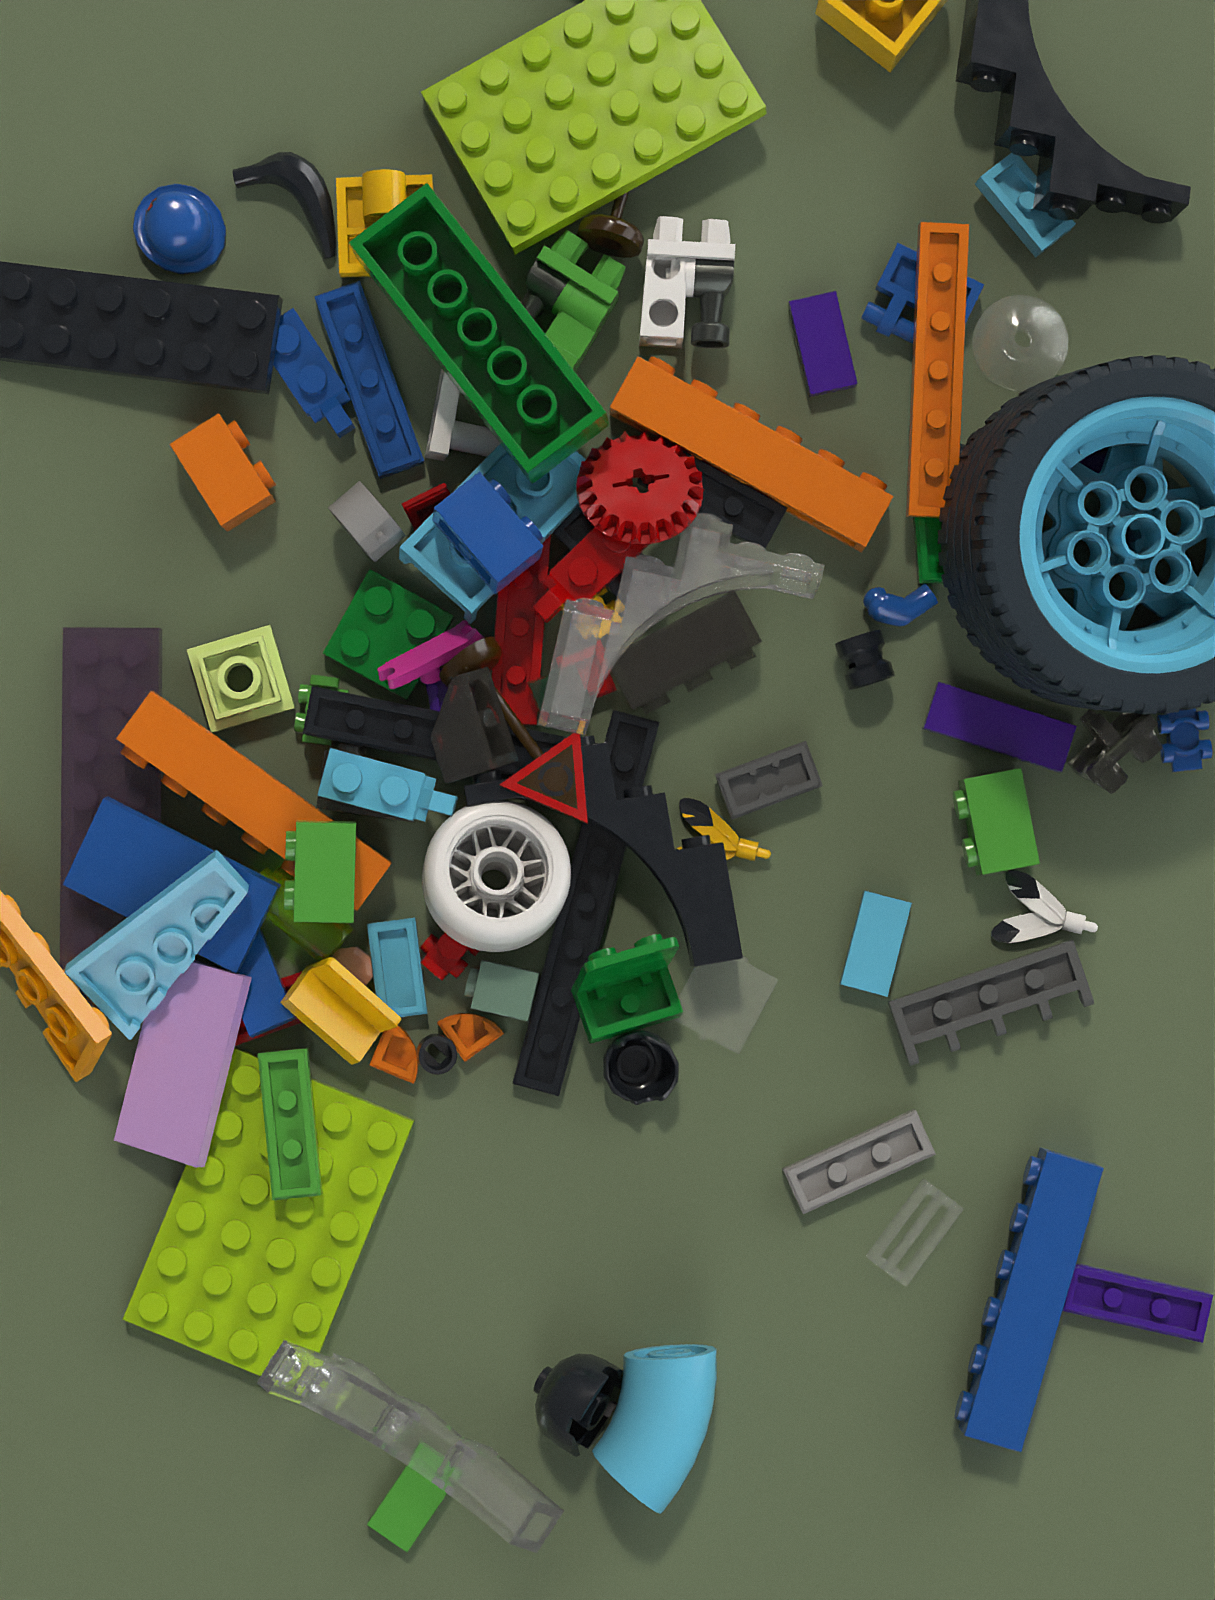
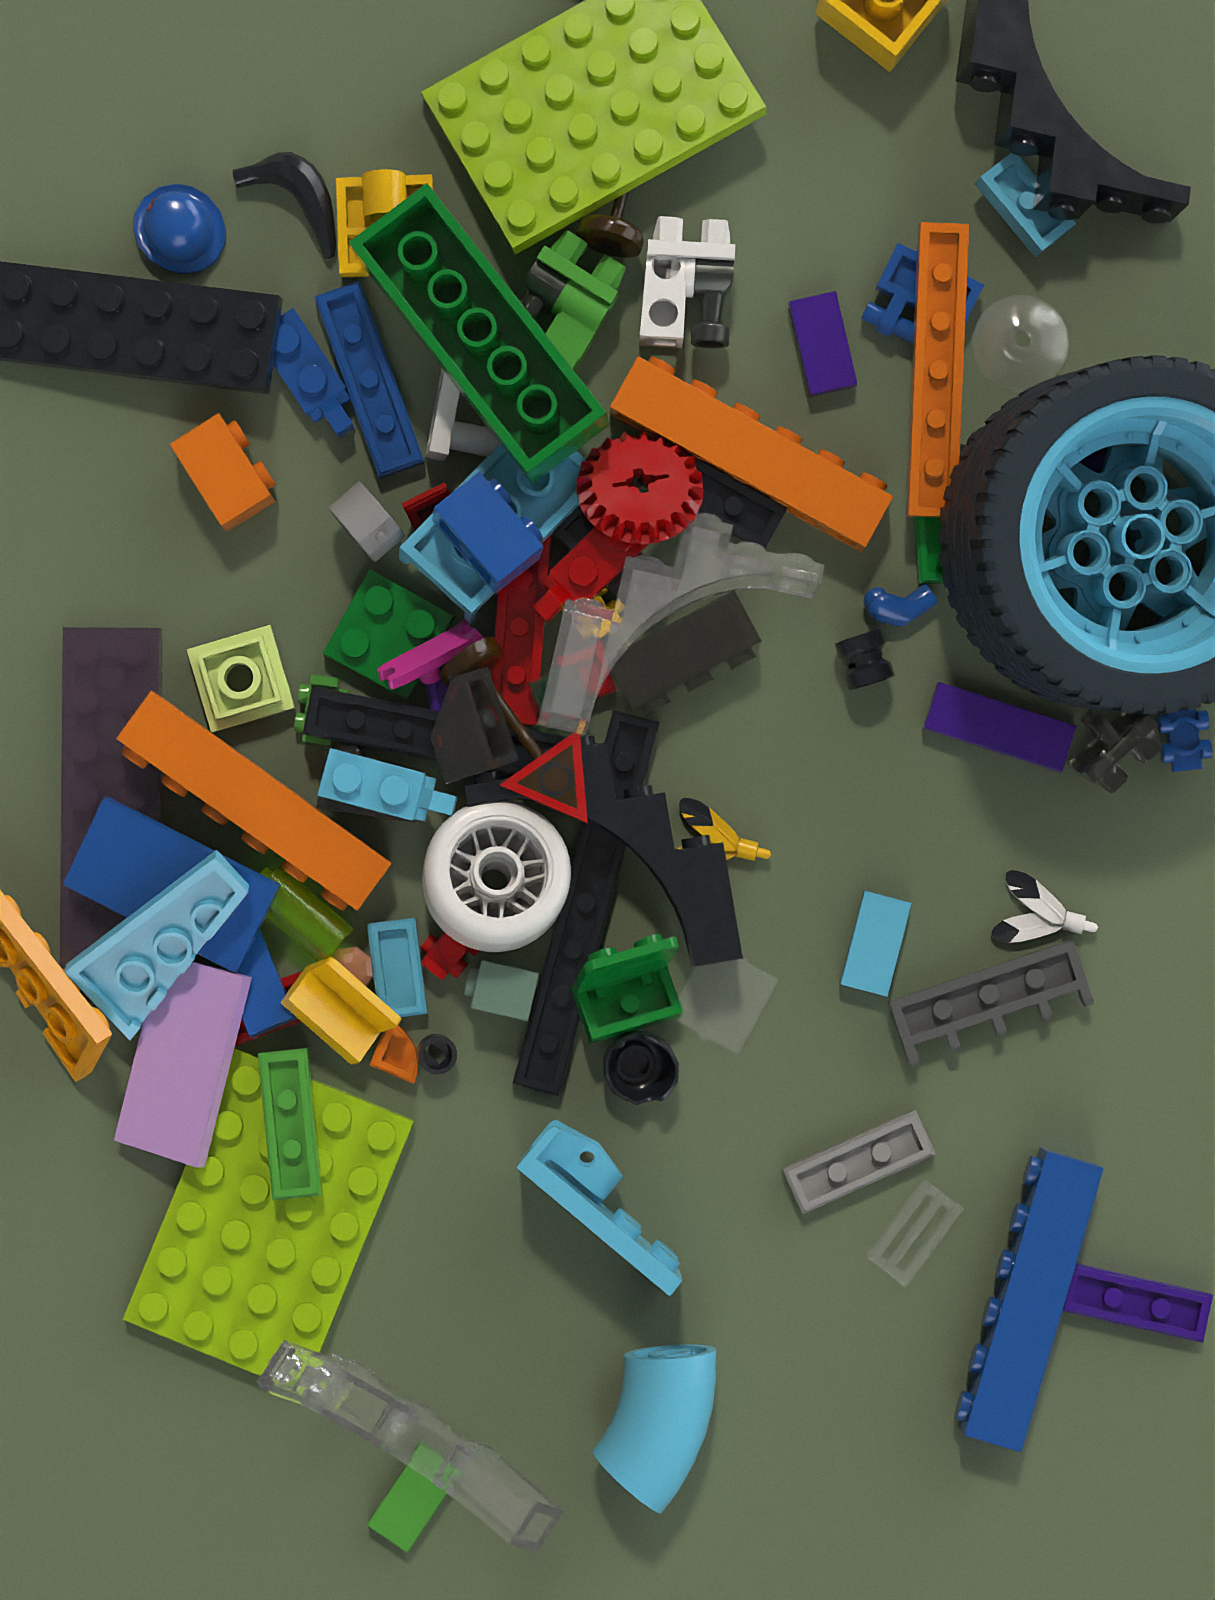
bright green brick [284,820,356,923] -> none
orange tile [437,1013,505,1062] -> none
black cylinder [533,1354,623,1457] -> none
dark grey plate [715,741,823,820] -> none
bright green brick [953,768,1040,875] -> none
none -> medium azure plate [516,1120,682,1296]

